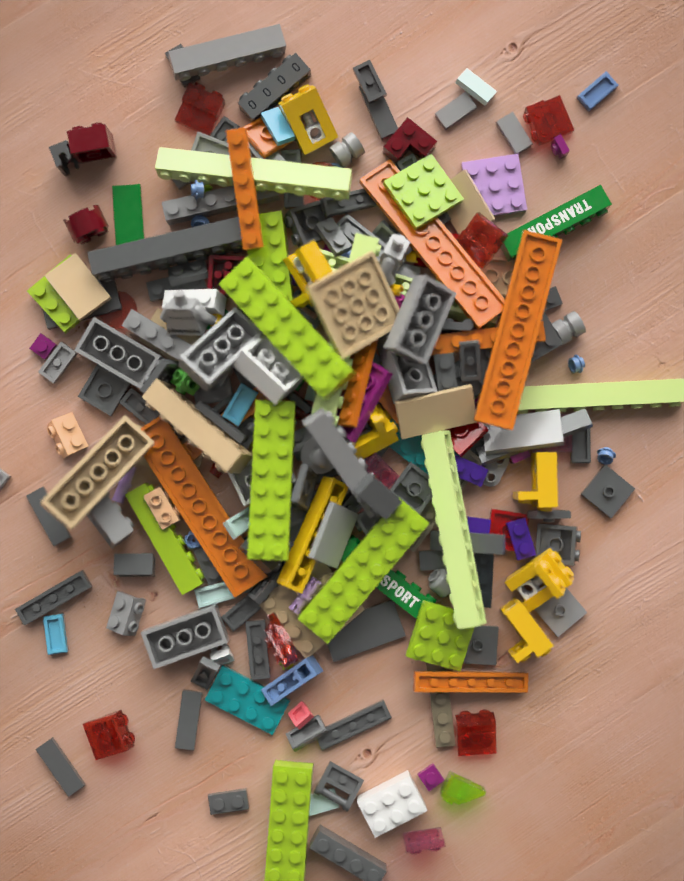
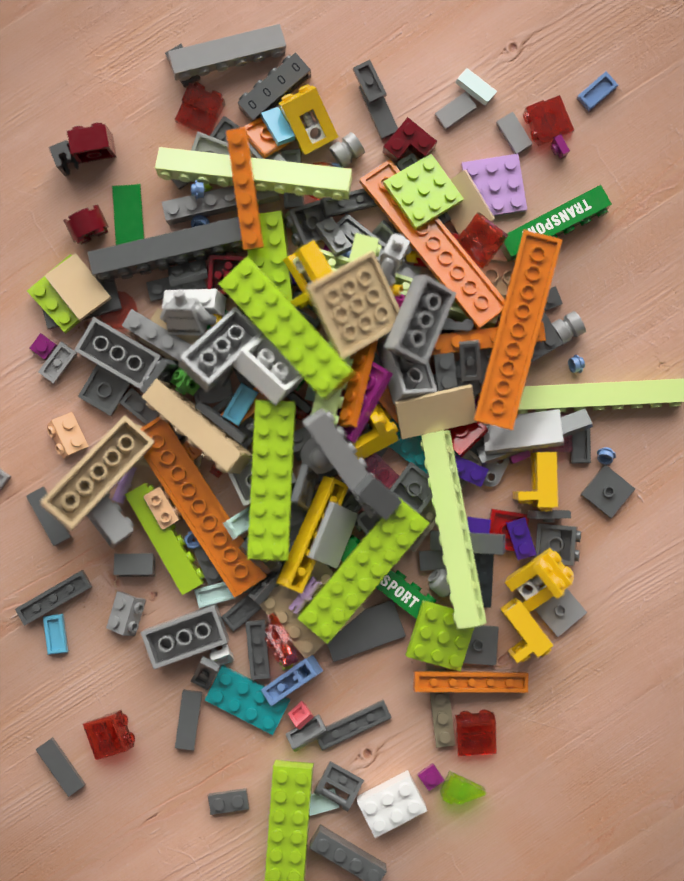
clear pink plate [403,827,445,854] -> none

